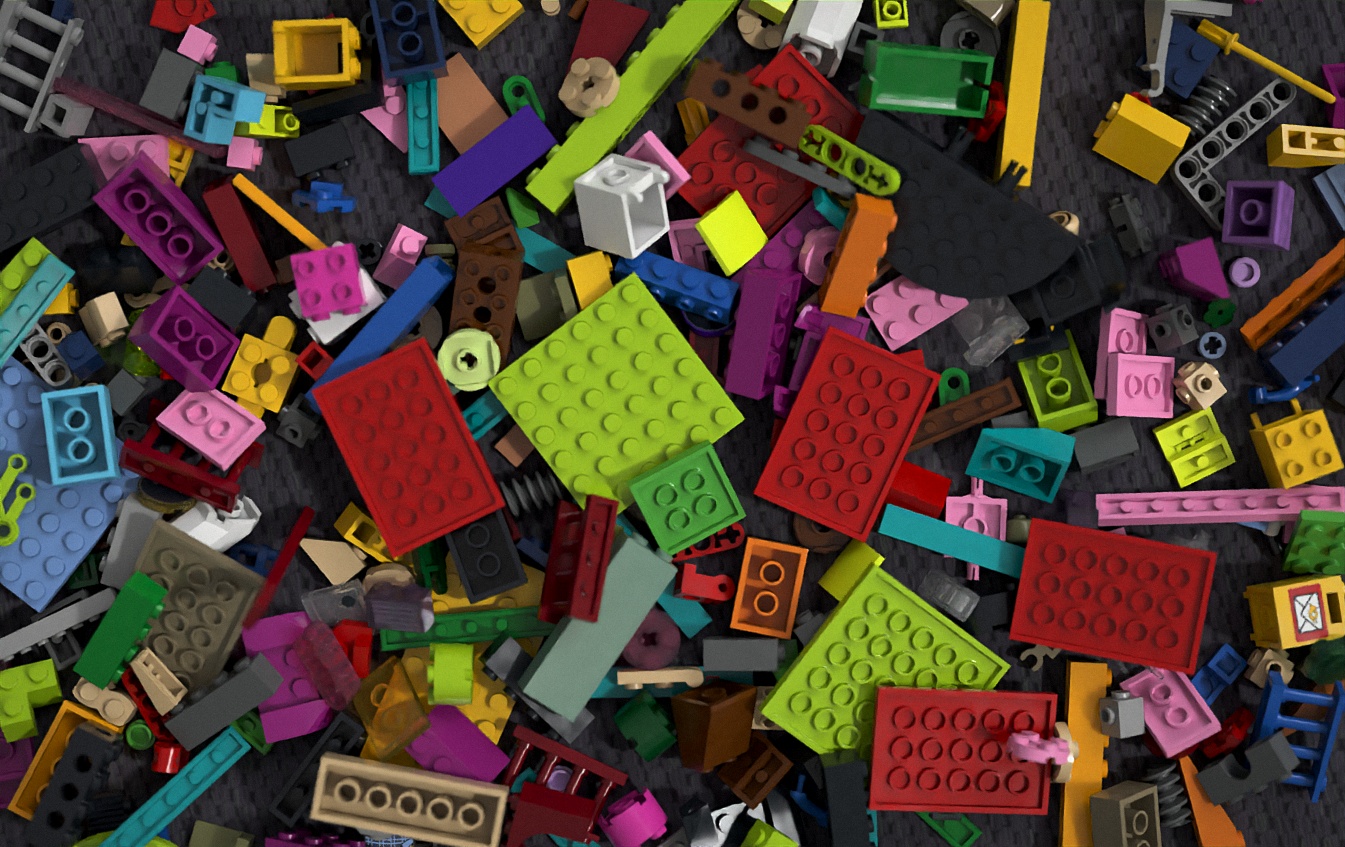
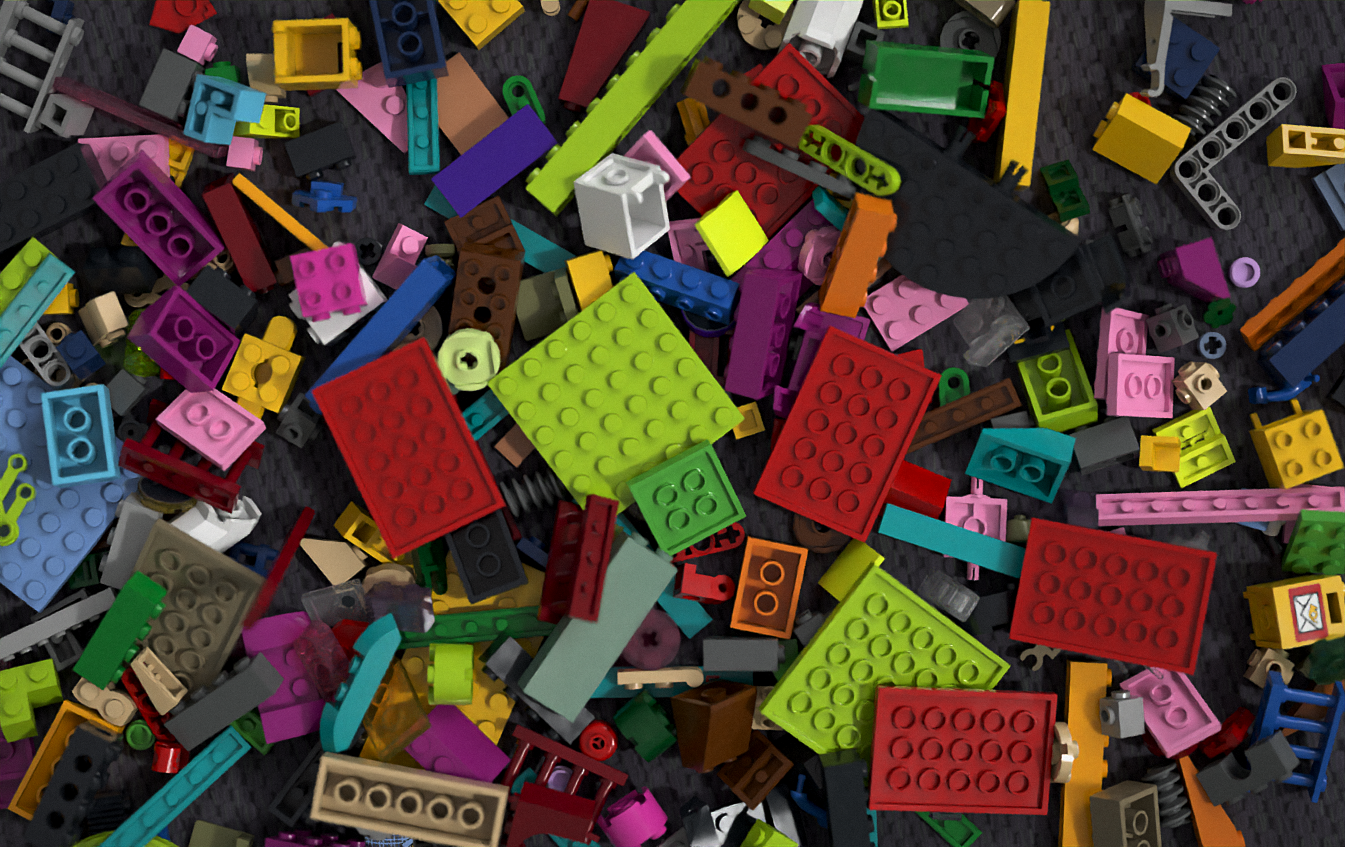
black hinge [292,11,385,127] -> none
red leg [294,340,336,381] -> none
bright green slope [505,187,540,230] -> none
tan plate [559,57,620,117] -> none
bright pink plate [1006,730,1070,764] -> none
blue slope [1190,643,1247,707] -> none
yellow piece [1196,19,1336,104] -> none
medium lavender slope [1222,181,1295,251] -> none
none -> teal brick [320,613,401,753]
none -> red head [579,720,618,761]
none -> yellow plate [733,401,765,440]
none -> dark green slope [1040,159,1090,222]
none -> yellow panel [1139,436,1181,472]

